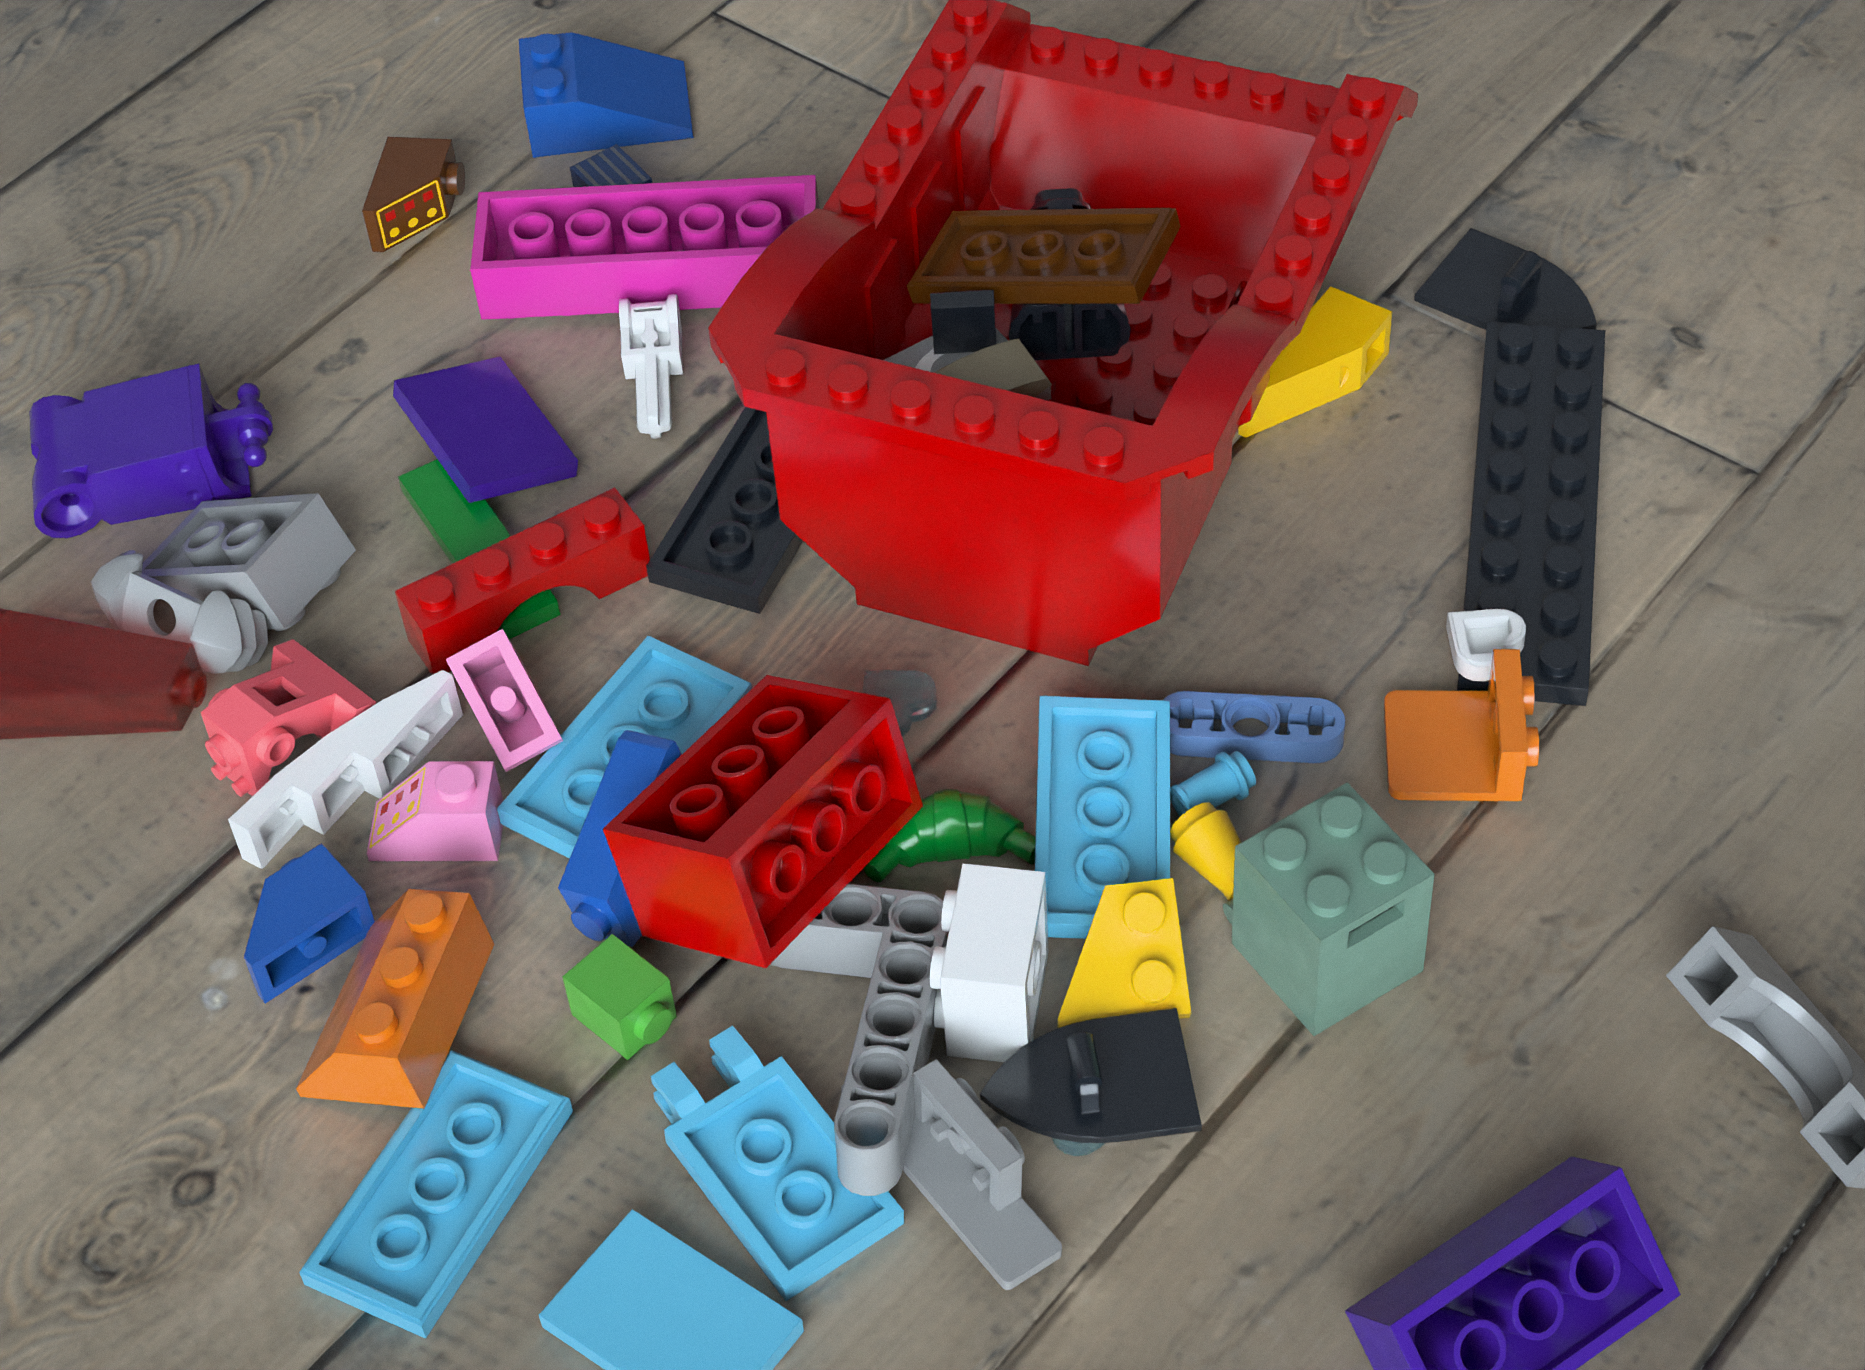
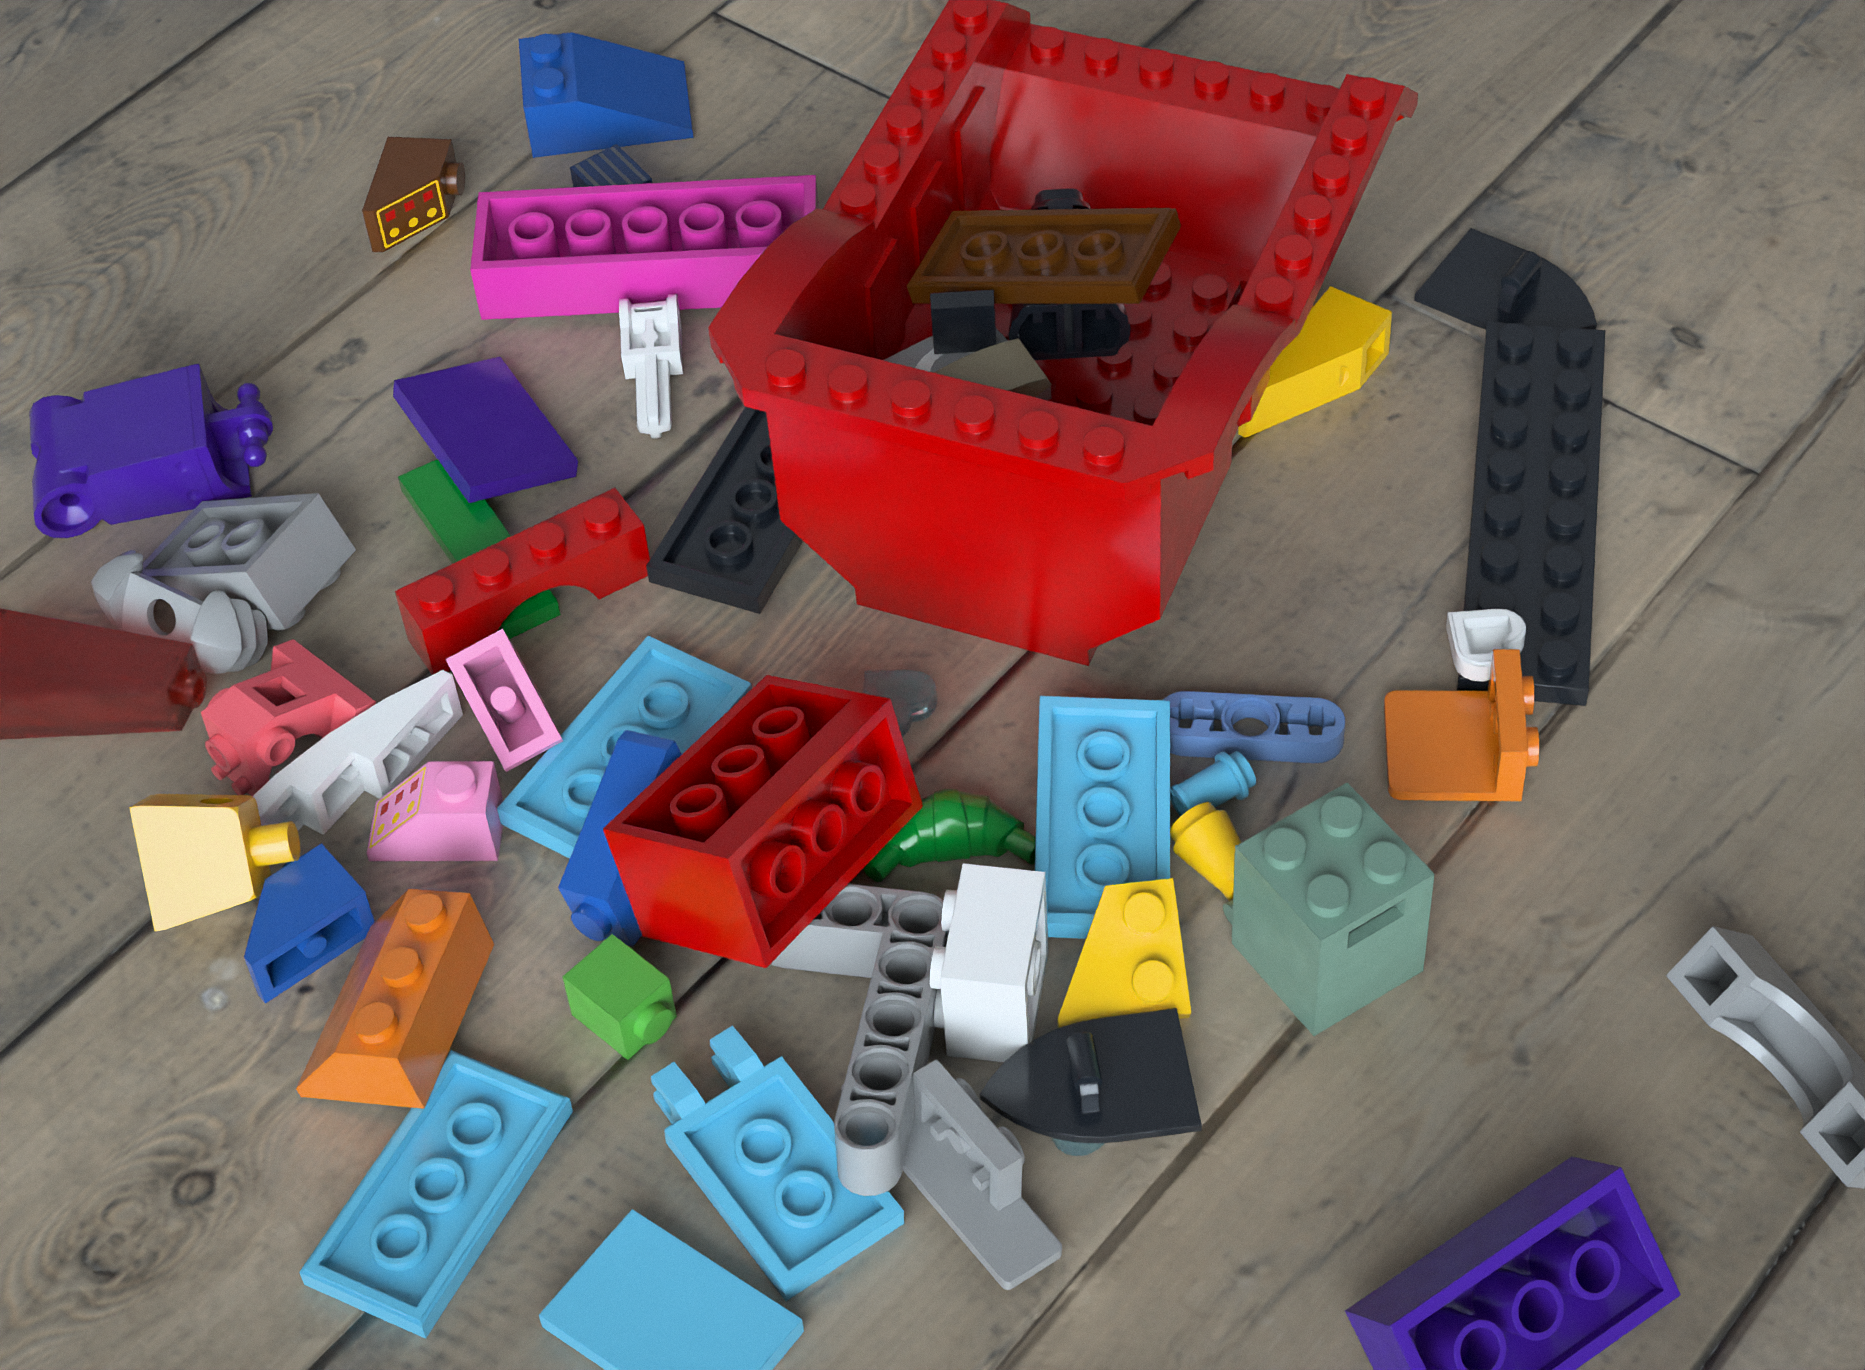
none -> torso [129,794,300,931]

